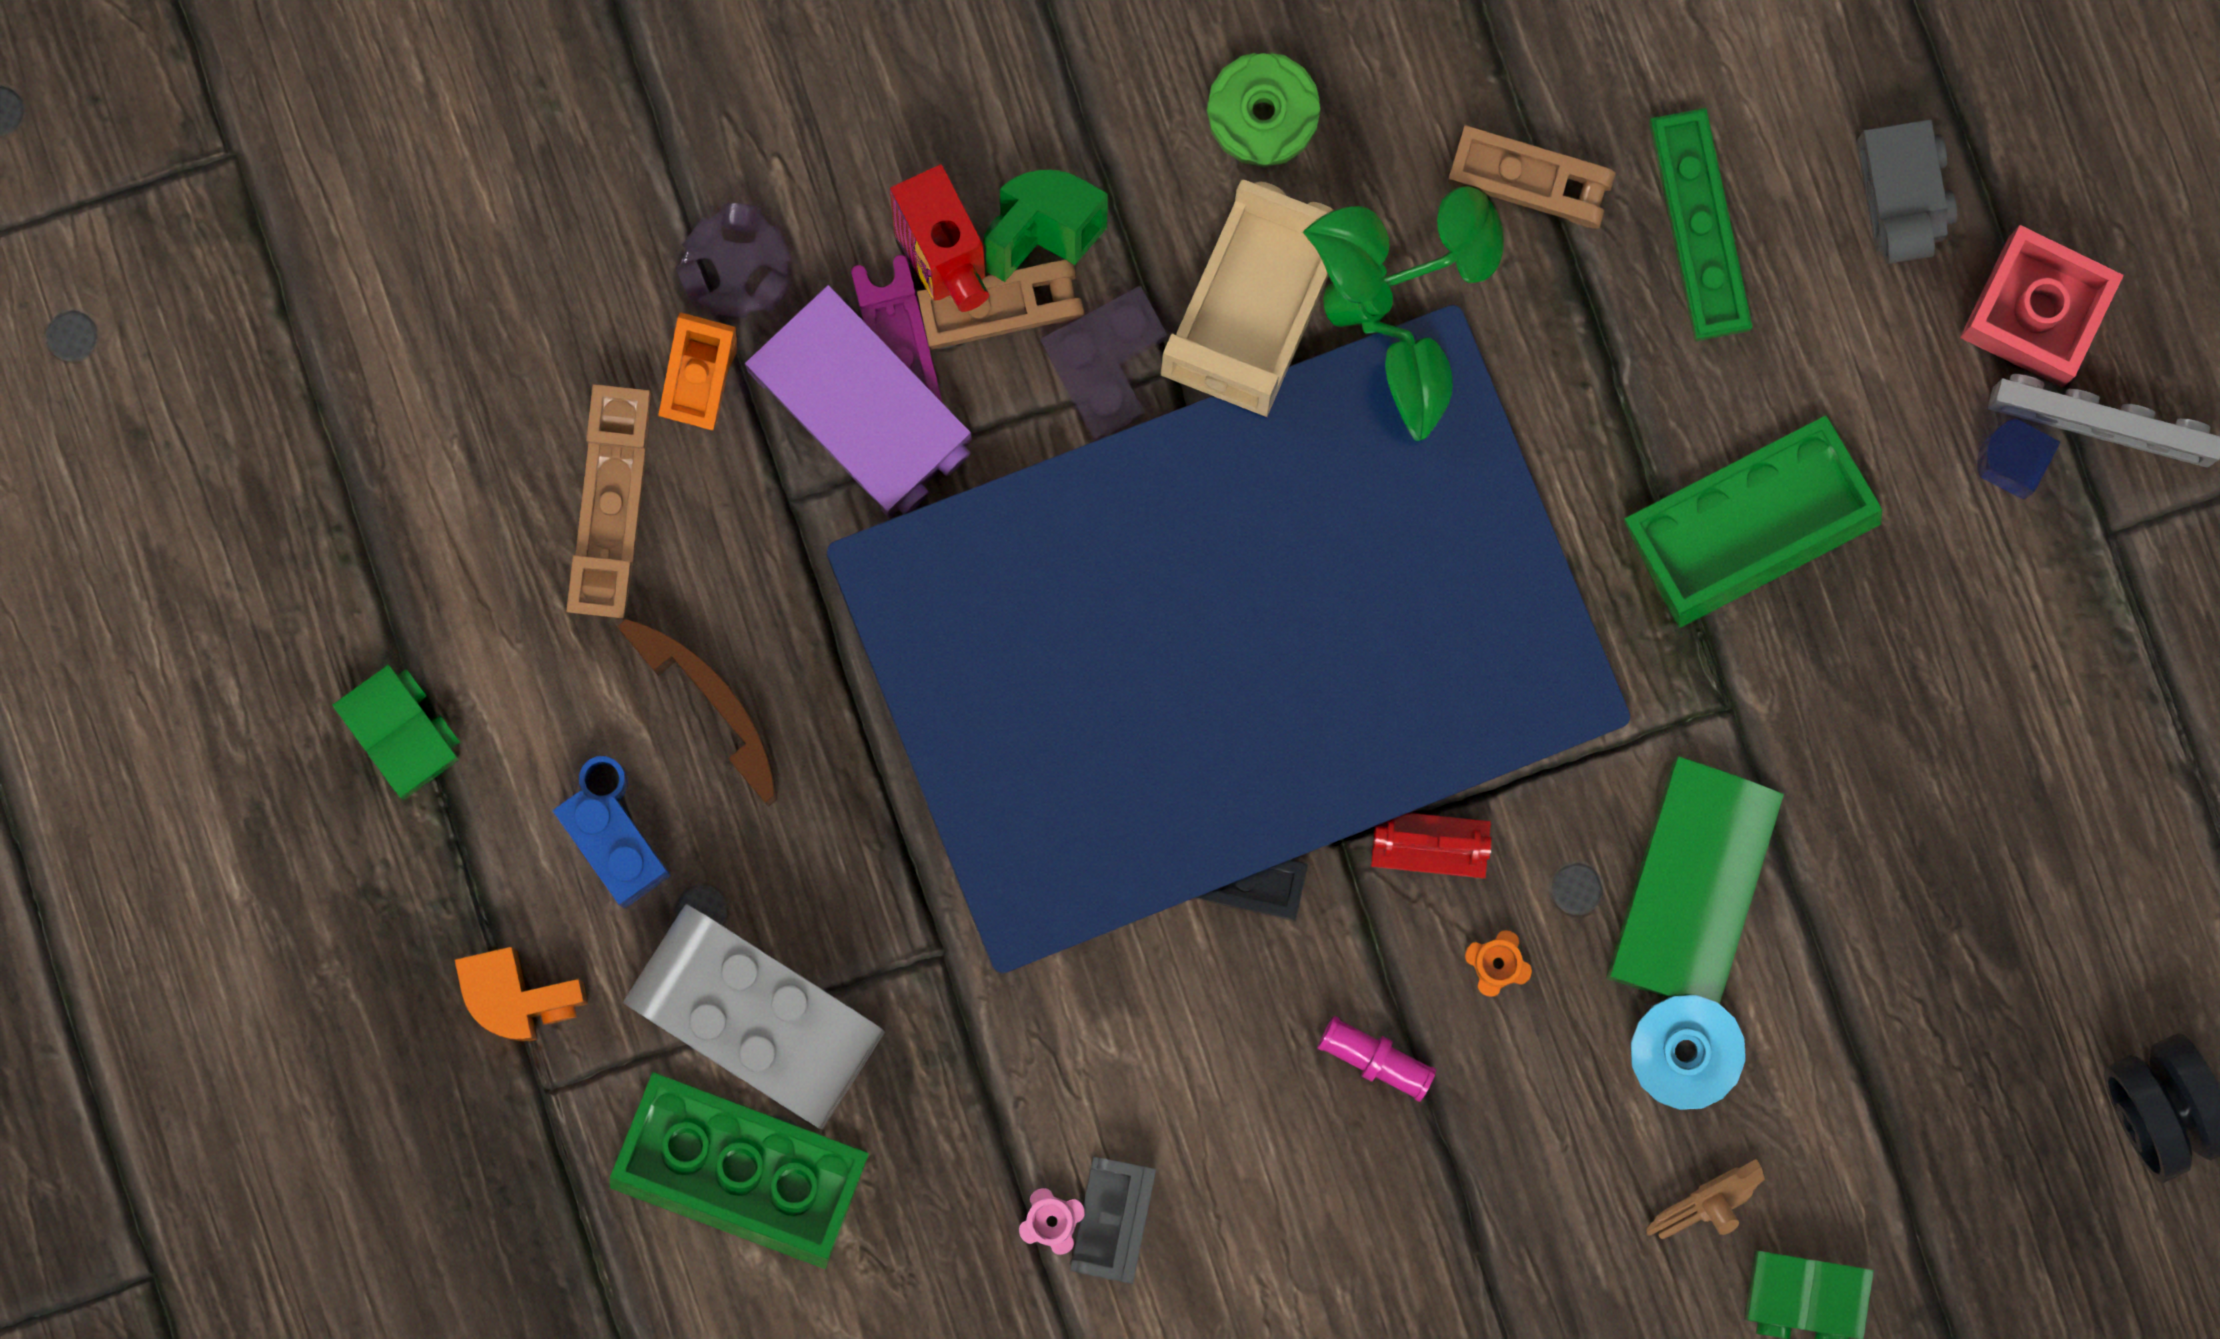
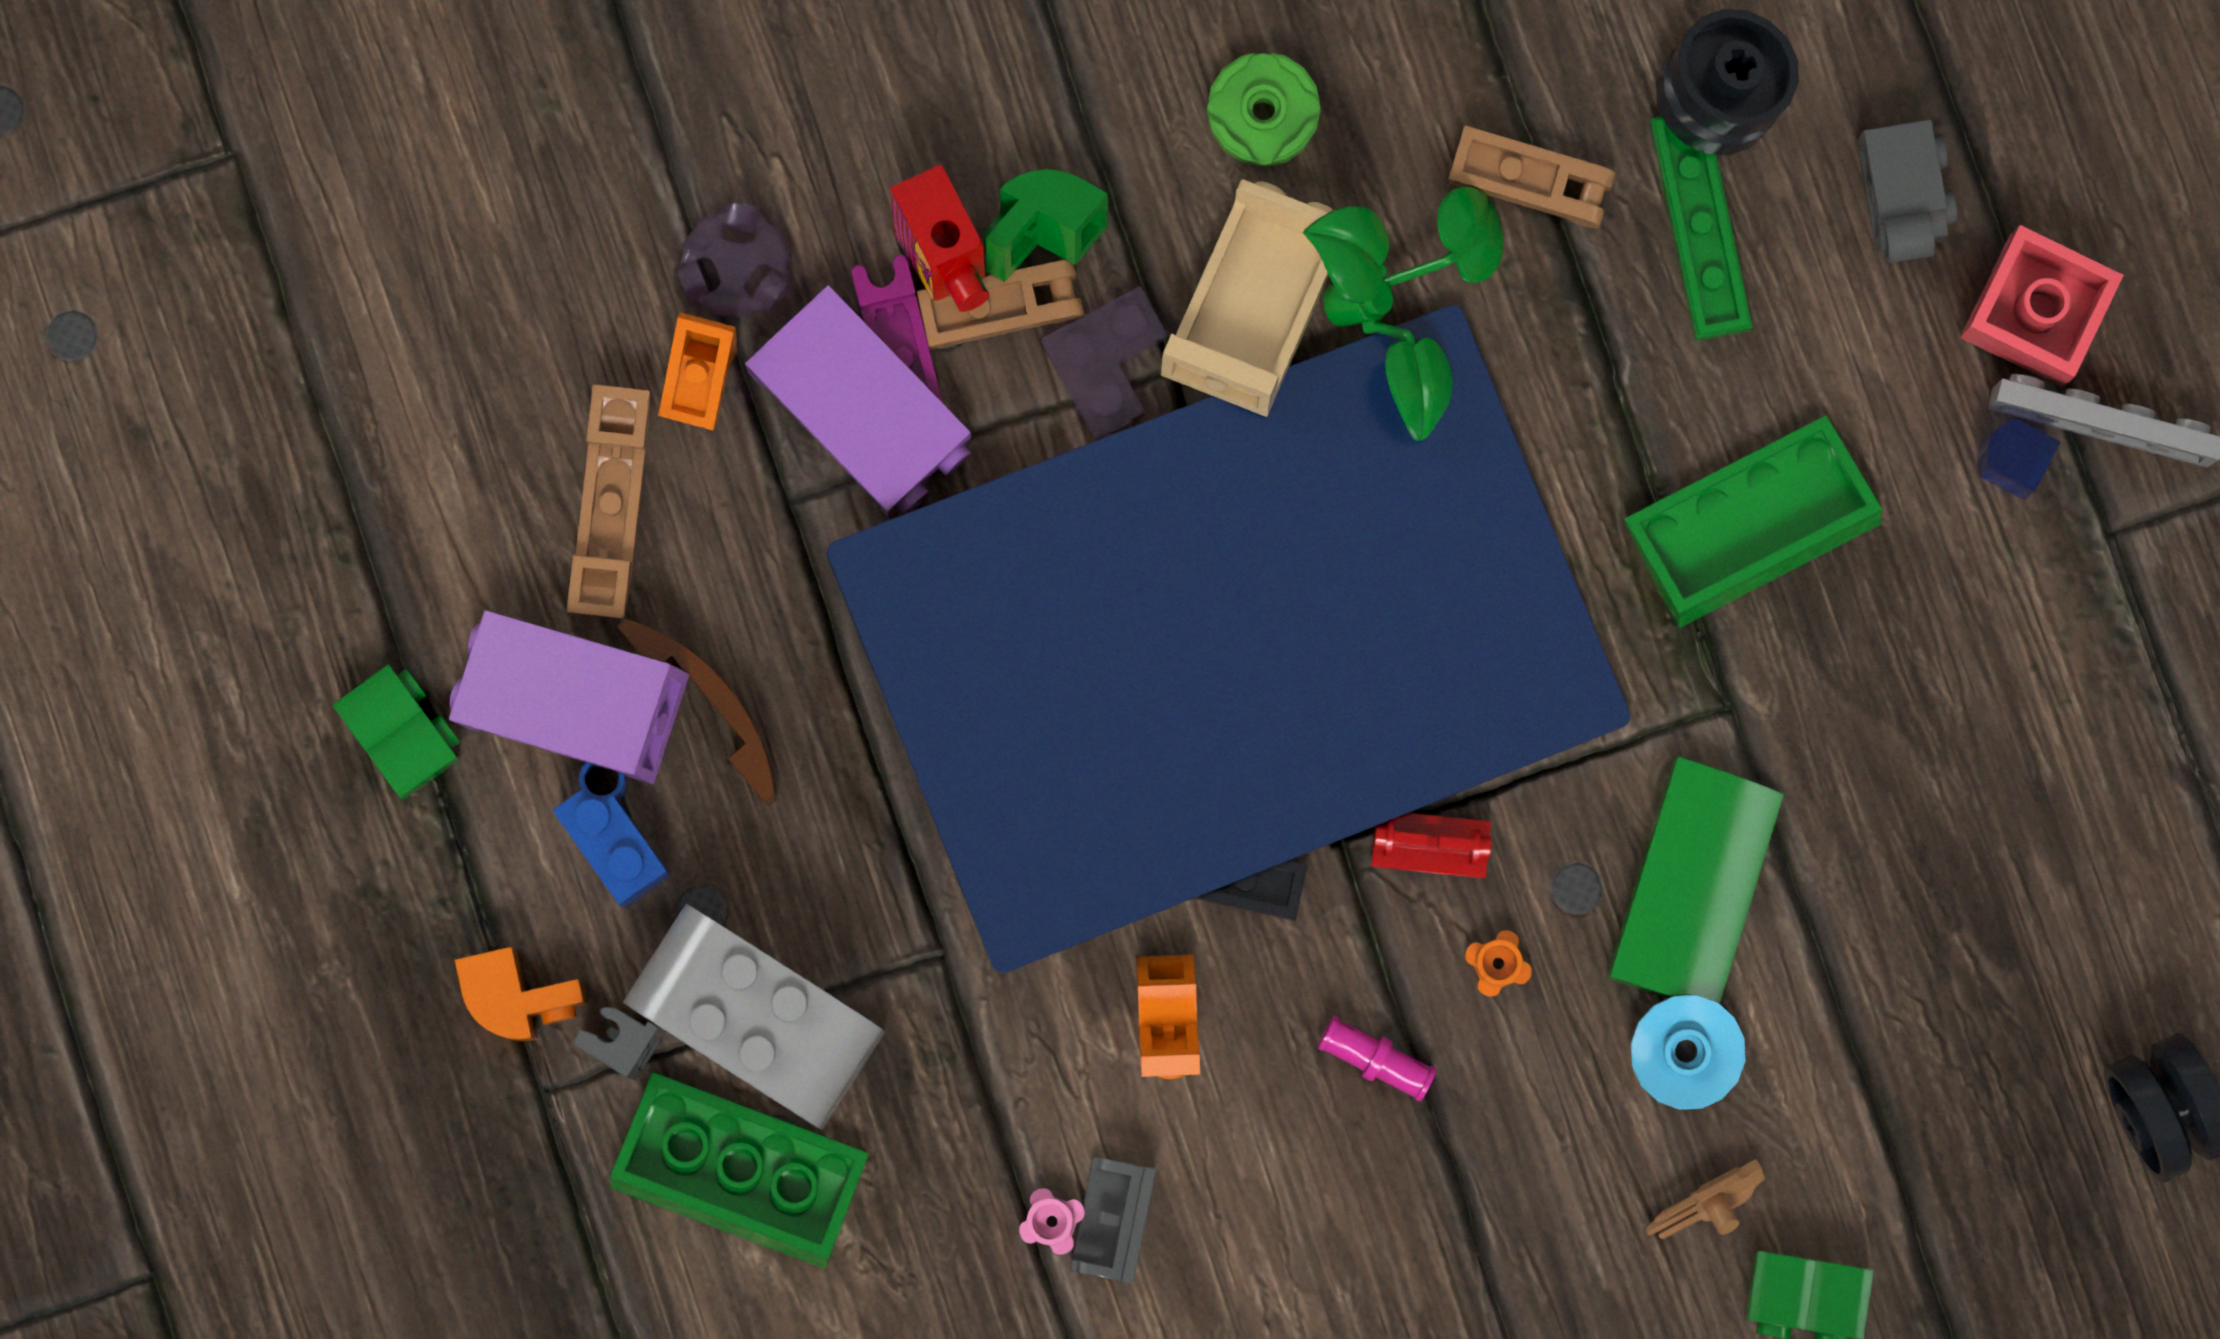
none -> medium lavender panel [448,610,689,785]
none -> dark grey hinge [572,1007,666,1081]
none -> orange brick [1136,954,1200,1079]
none -> black wheel [1656,9,1799,155]

